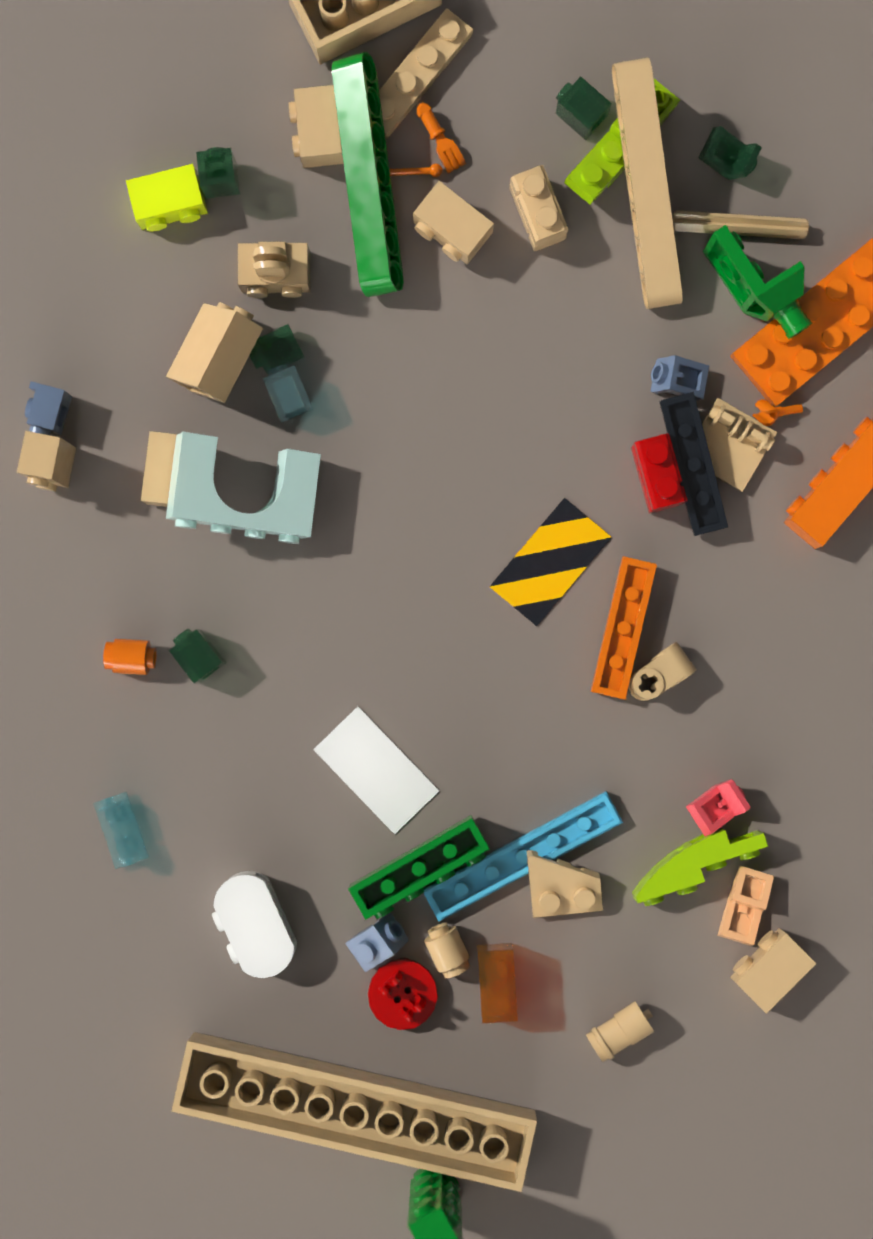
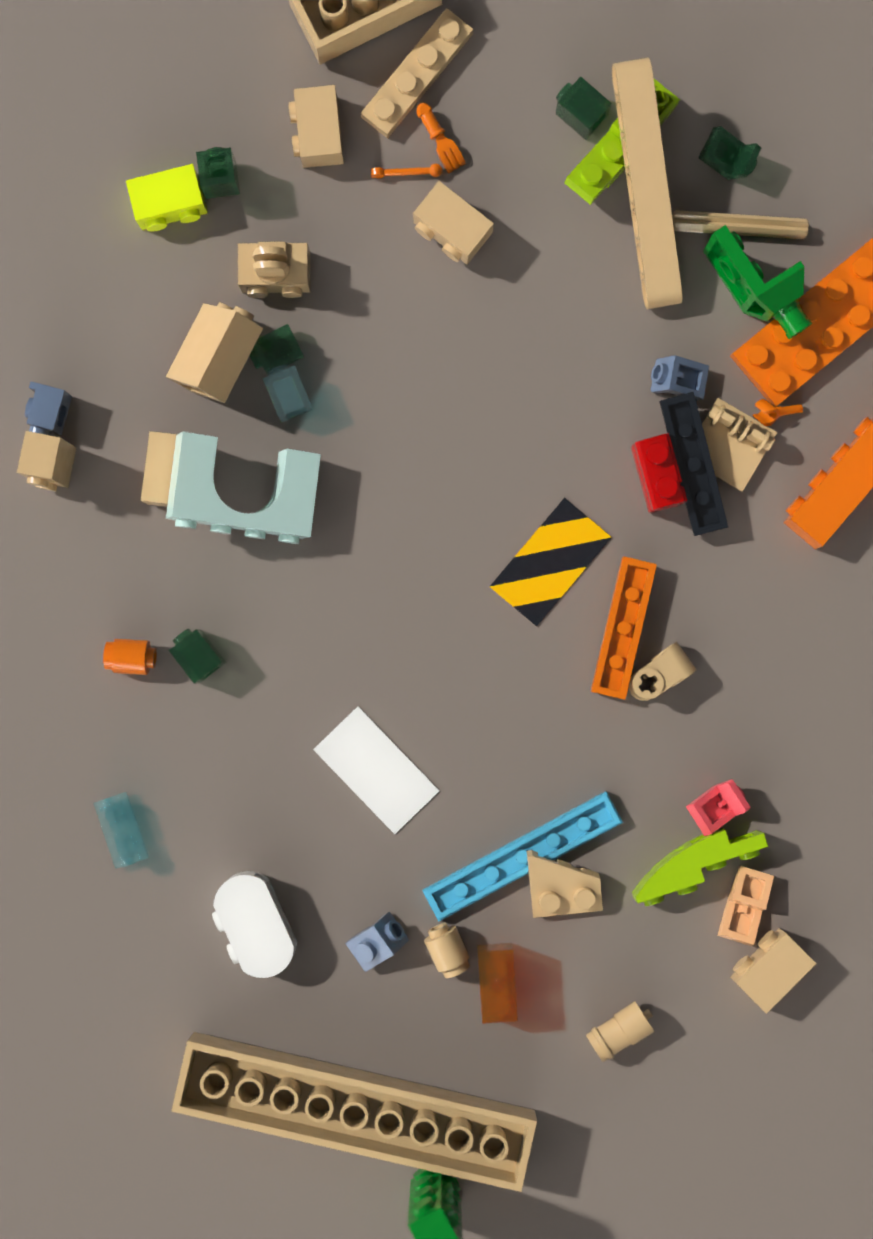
beam [331,52,404,298] -> none
green brick [348,815,489,920] -> none
red plate [368,957,438,1030] -> none
tan brick [509,165,568,251] -> none

